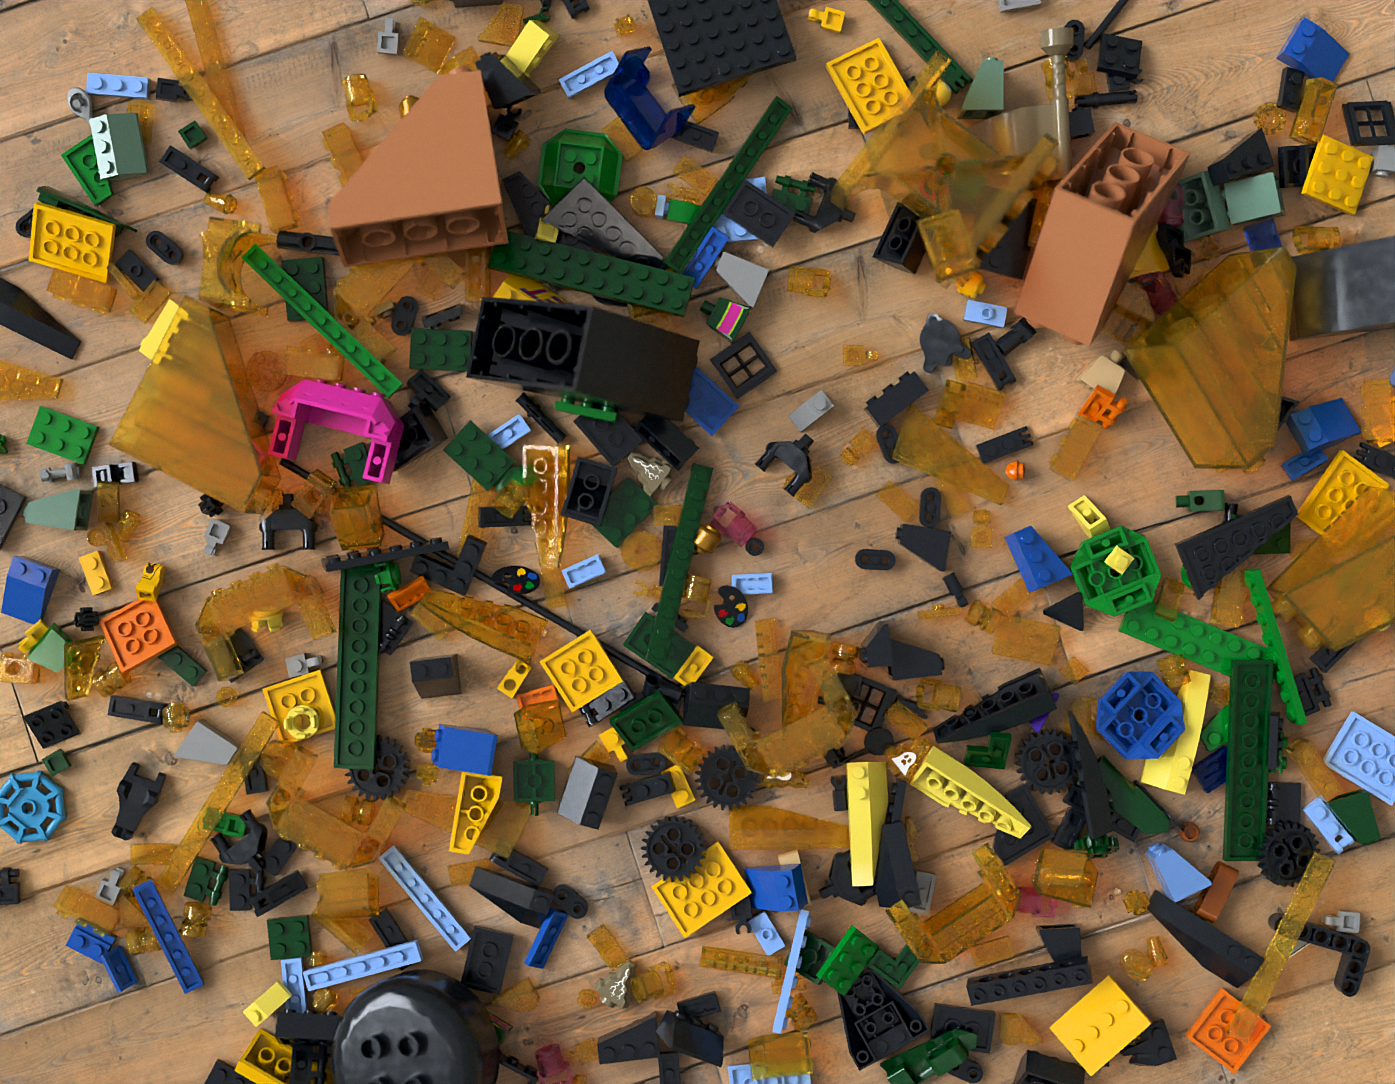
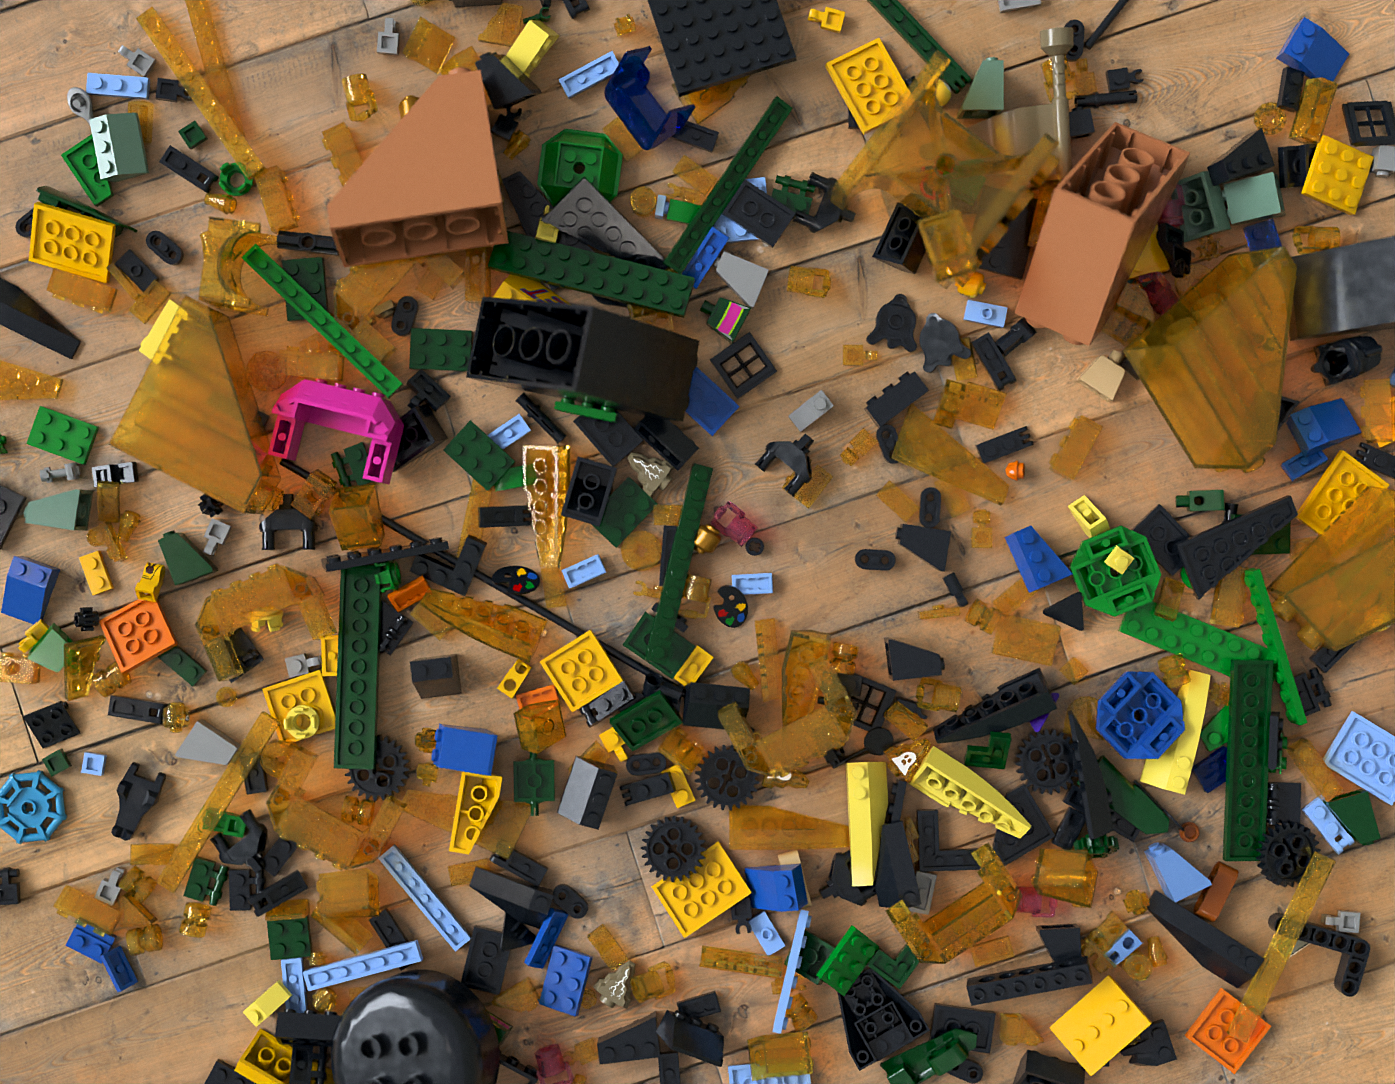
blue plate [133,879,204,994] -> none
black plate [422,303,463,329] -> none
clear yellow wheel [492,479,530,518] -> none
black bar [830,775,848,811] -> none
black slope [858,620,893,668] -> none
orange plate [1078,385,1128,429] -> none
black plate [1096,33,1142,79] -> none
none -> light blue plate [81,752,107,776]
none -> light grey plate [118,45,157,77]
none -> dark green slope [158,530,218,585]
none -> green piece [219,162,253,196]
none -> clear yellow slope [265,899,310,921]
none -> yellow plate [321,635,338,676]
none -> black piece [500,912,536,952]
none -> blue plate [539,944,593,1017]
none -> black tile [866,294,917,352]
none -> black plate [917,809,981,872]
none -> clear yellow hips [1081,910,1142,974]
none -> black plate [1132,504,1191,576]
none -> black helmet [1310,336,1382,386]

